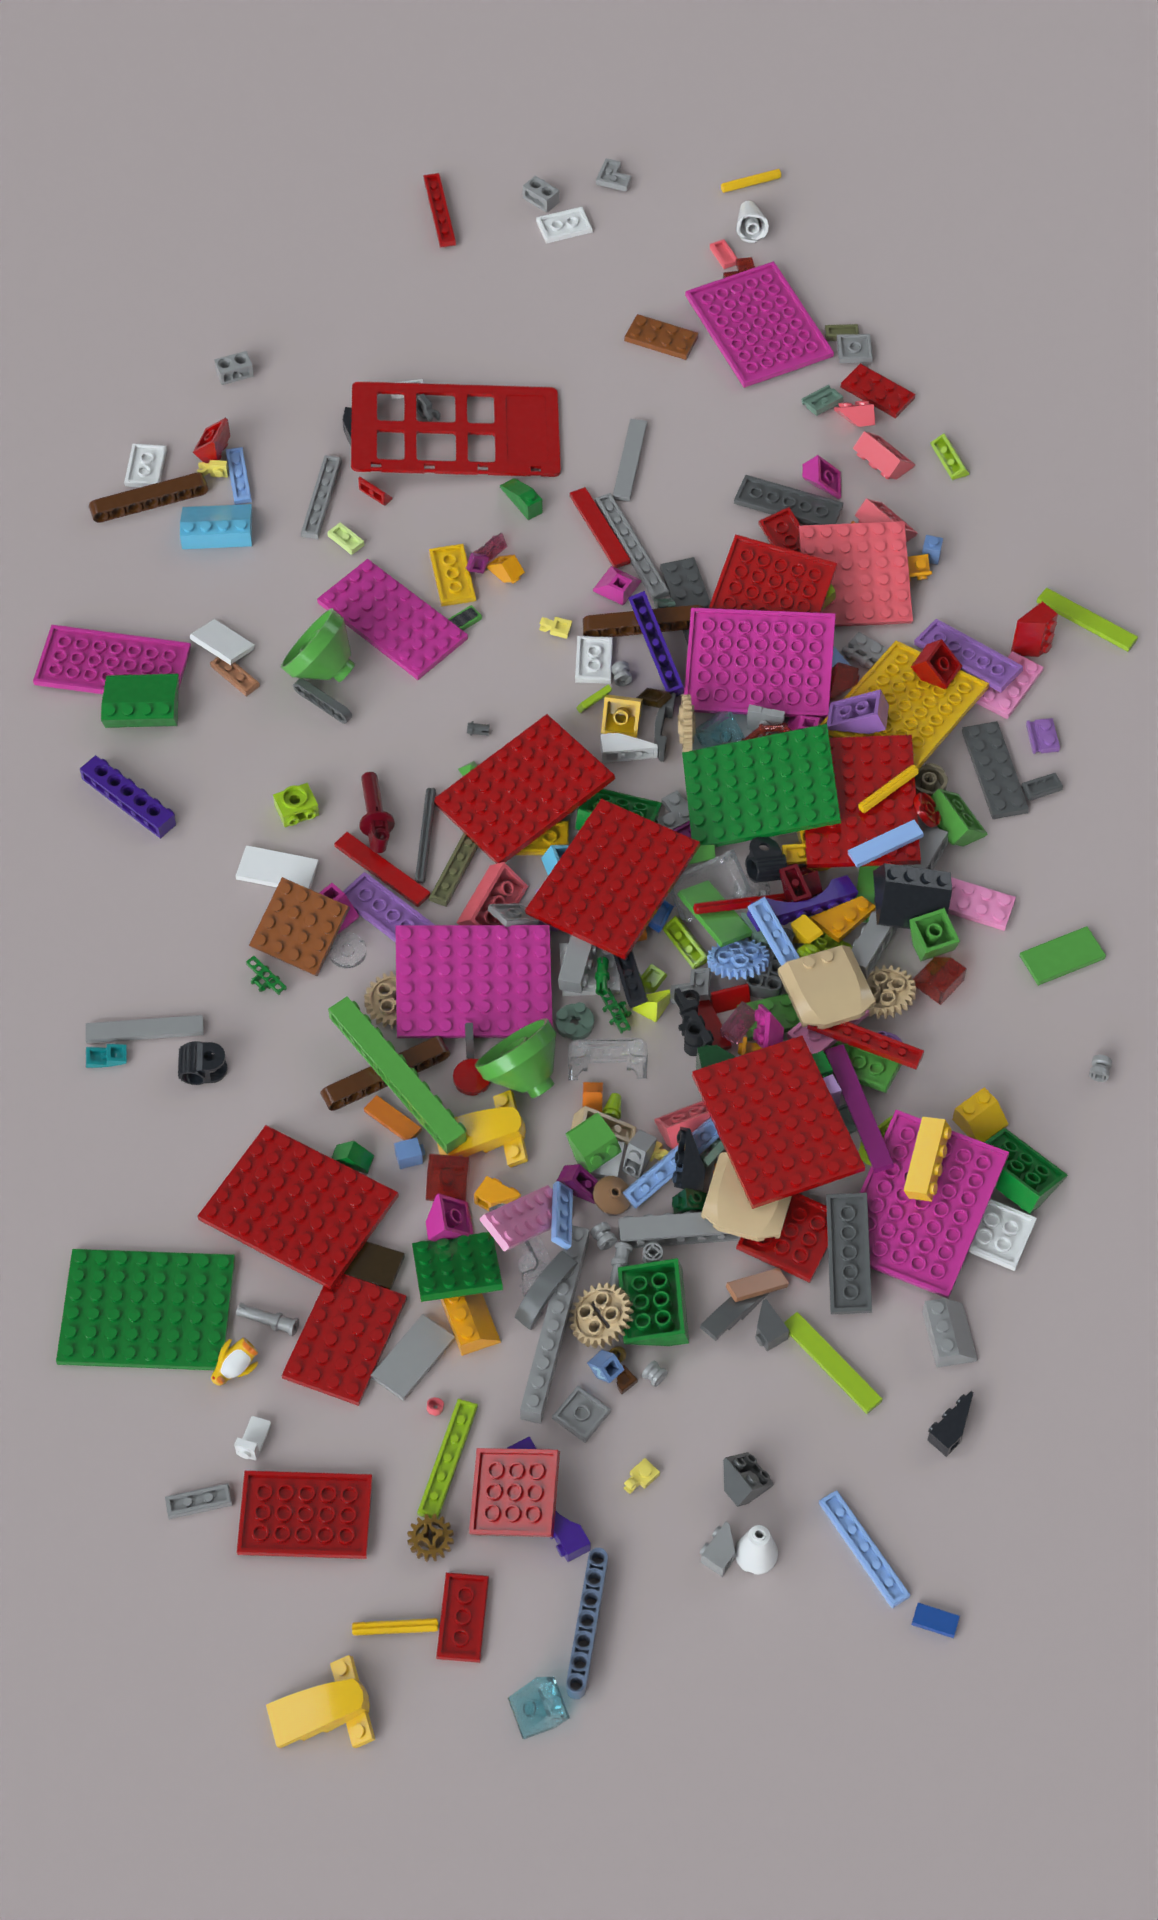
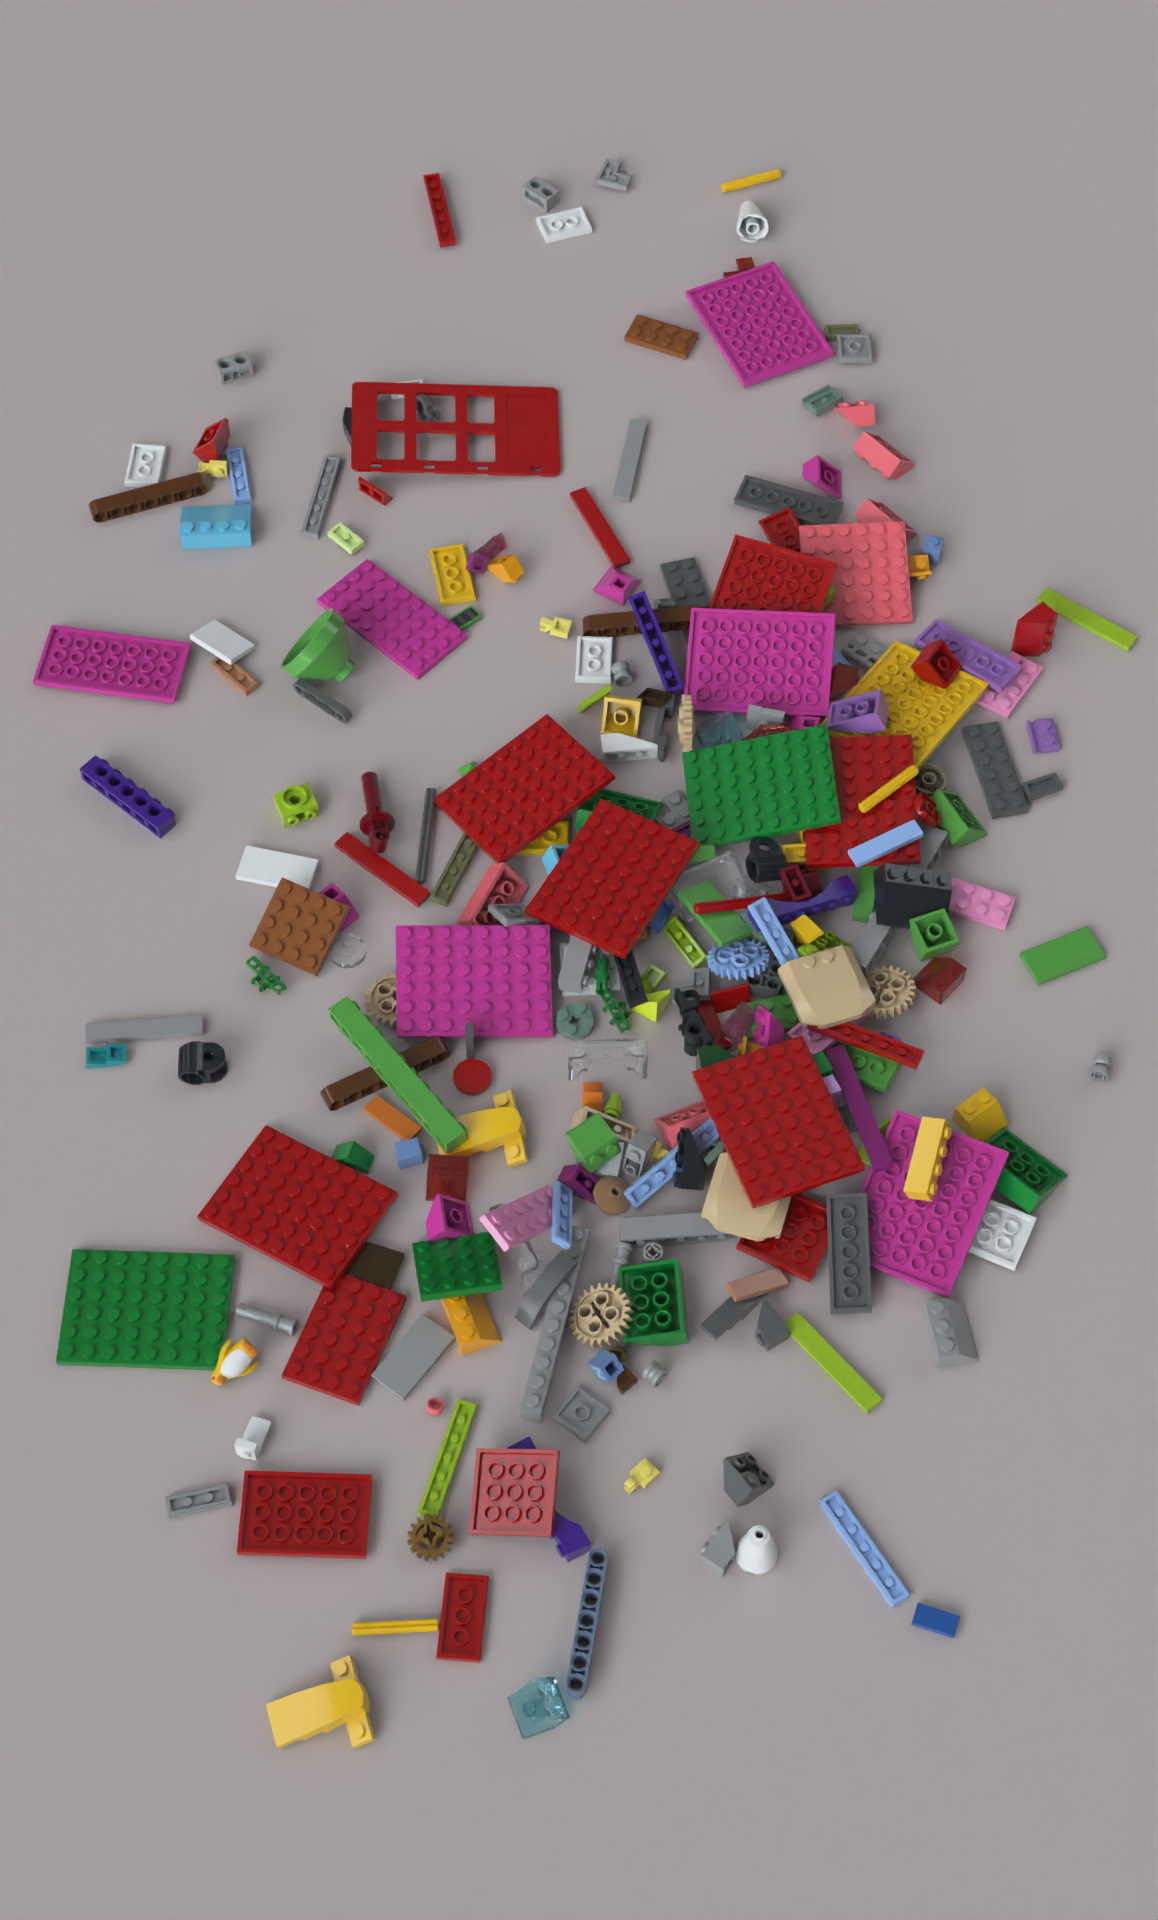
green slope [101,674,179,728] -> none
medium lavender plate [343,872,435,942] -> none
dark grey pin [467,721,490,736] -> none
light orange slope [474,1176,521,1212] -> none
bright green cone [475,1018,556,1098] -> none
green slope [500,478,543,520] -> none
light grey wheel [590,1222,617,1250] -> none
light grey tile [595,493,669,601] -> none
dark green bracket [672,1188,708,1214] -> none
coral tile [710,239,739,269] -> none
light orange wing [810,896,876,943] -> none
red plate [840,363,915,419] -> none
black slope [927,1391,974,1457] -> none
lime slope [930,433,970,480] -> none

